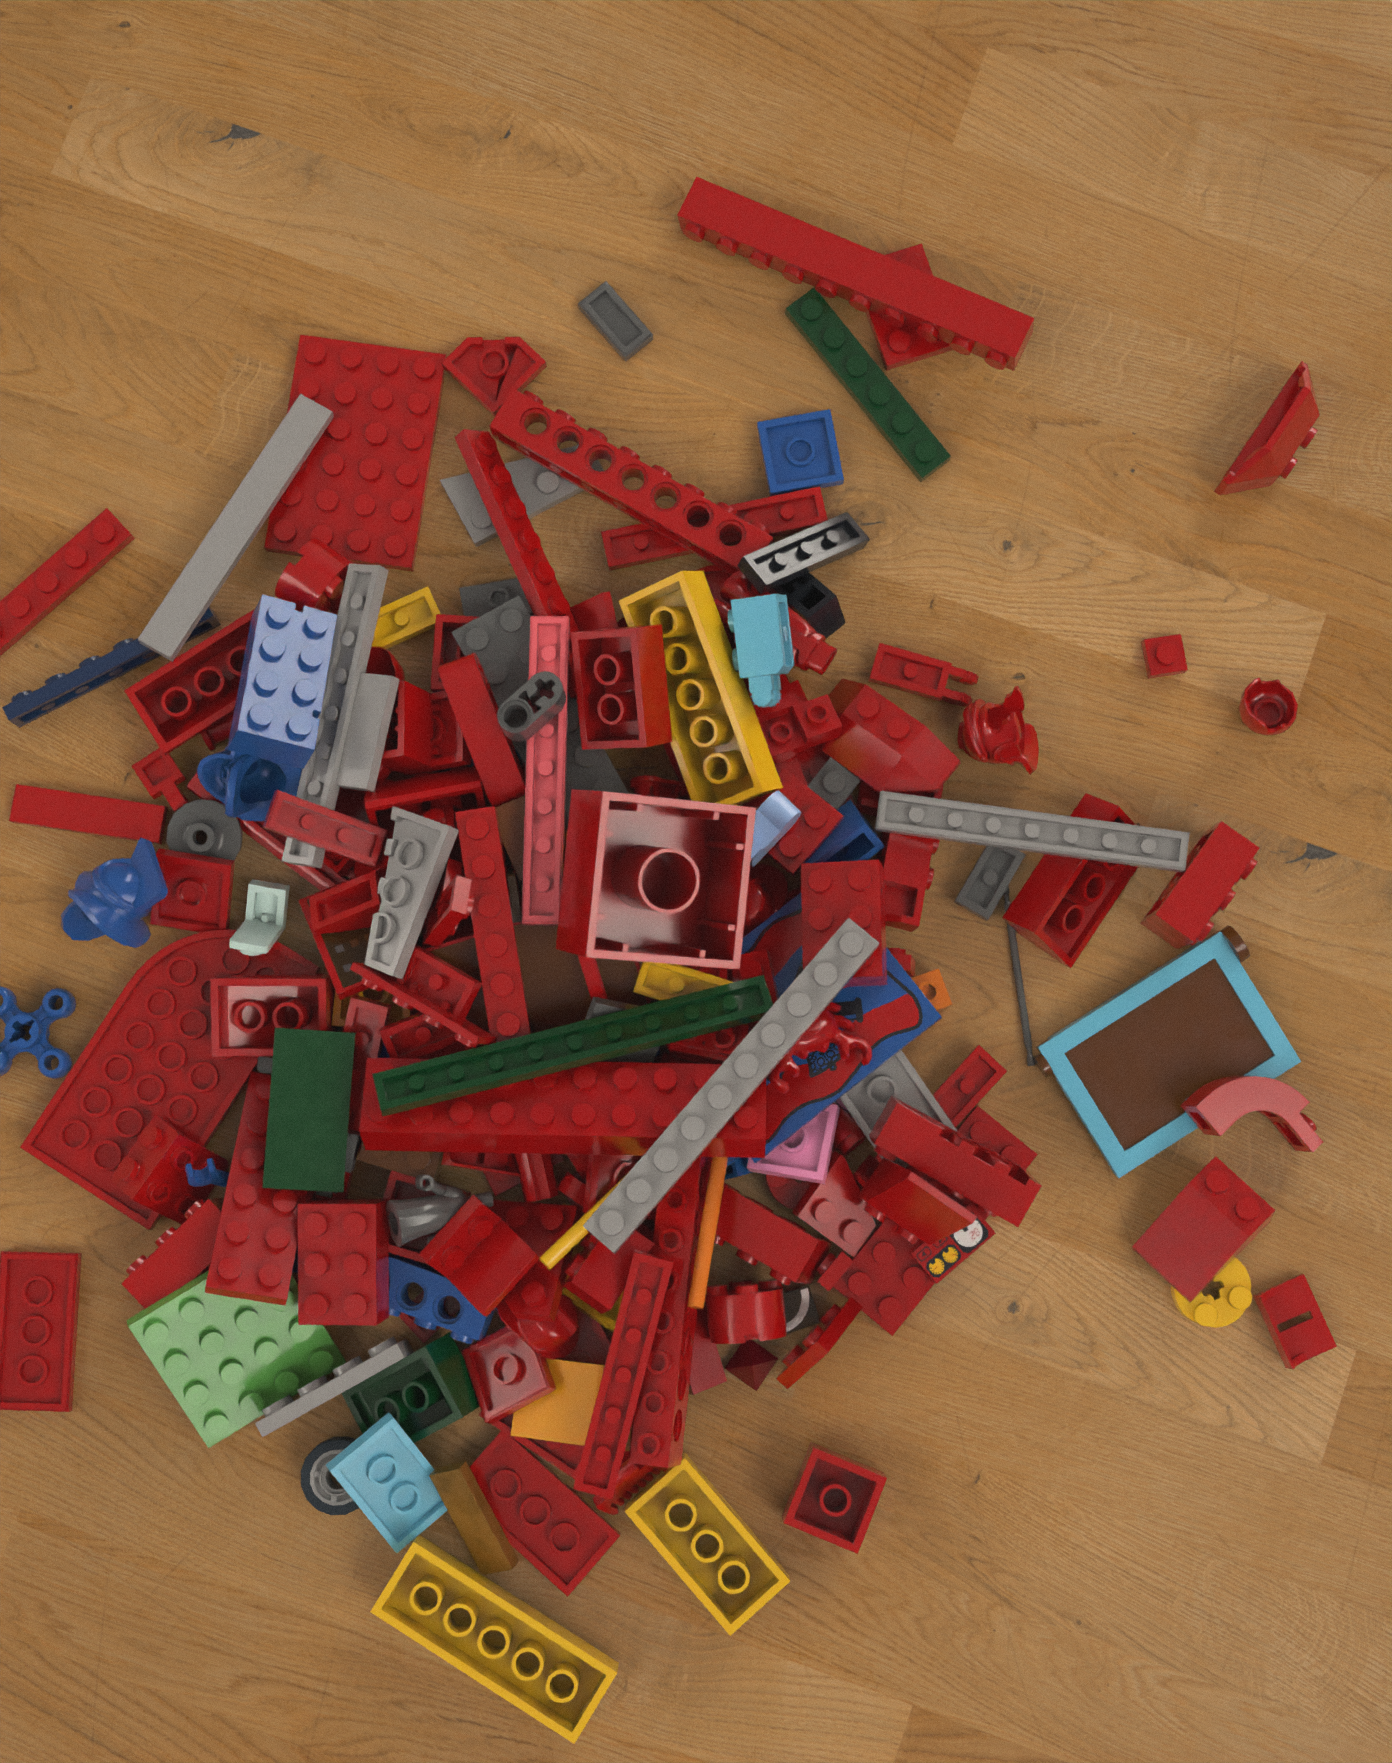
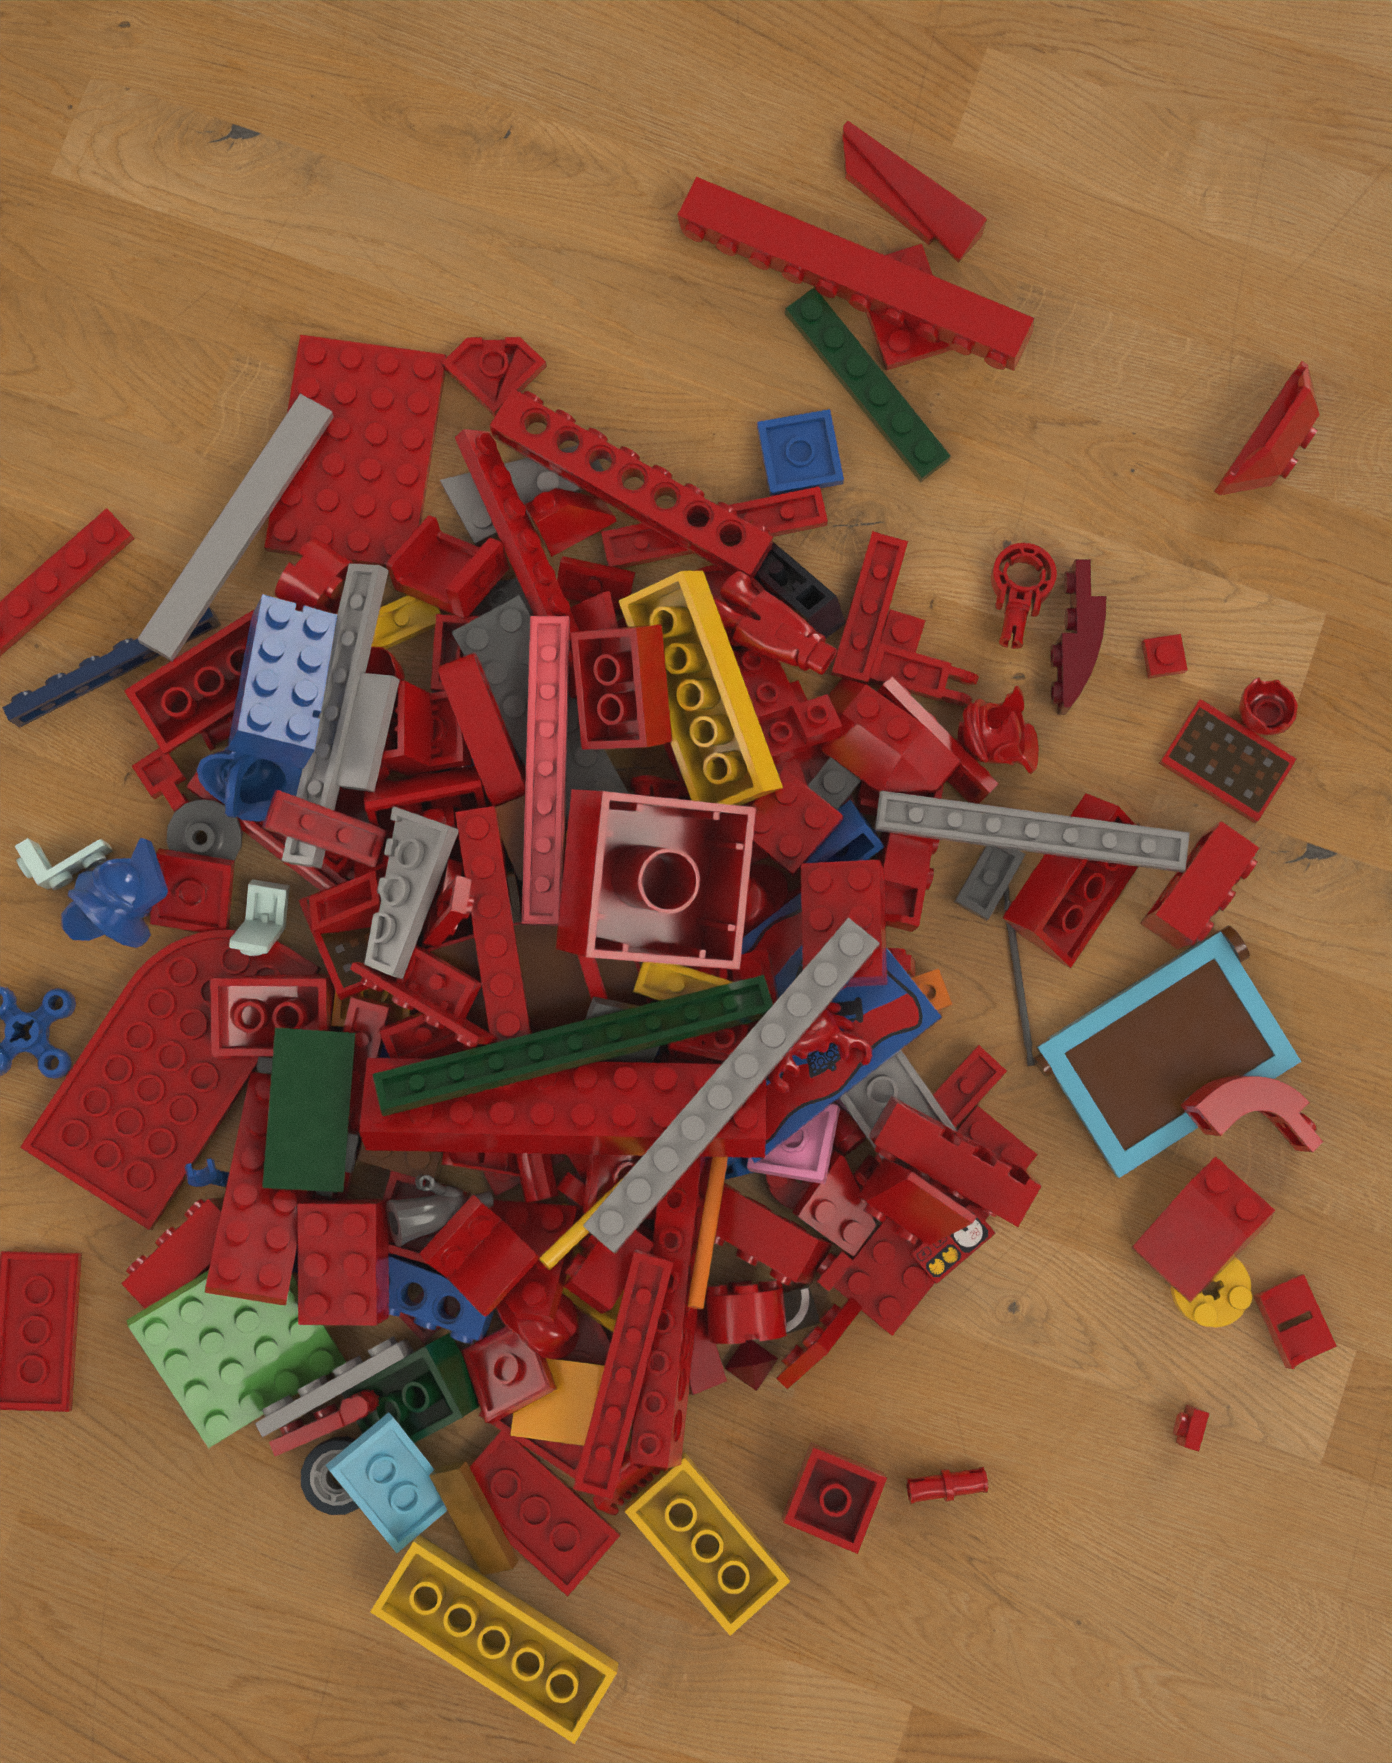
red tile [9,784,168,845] -> none
red bracket [110,1114,228,1225] -> none
dark grey beam [497,671,566,742] -> none
dark grey tile [578,281,653,362] -> none
medium azure hinge [728,594,794,707] -> none
black plate [737,512,870,594] -> none
light blue leg [750,790,801,867] -> none
none -> light aqua bracket [15,838,113,890]
none -> red hinge [269,1389,379,1456]
none -> red panel [386,515,509,619]
none -> red slope [525,488,617,557]
none -> red plate [557,556,636,611]
none -> red plate [831,531,908,685]
none -> red wedge [842,121,987,263]
none -> red plate [877,677,998,804]
none -> red plate [879,609,926,653]
none -> red pin [906,1467,988,1504]
none -> red pin [991,543,1057,649]
none -> dark red slope [1050,559,1107,715]
none -> tile [1159,699,1297,823]
none -> red plate [1173,1405,1210,1452]

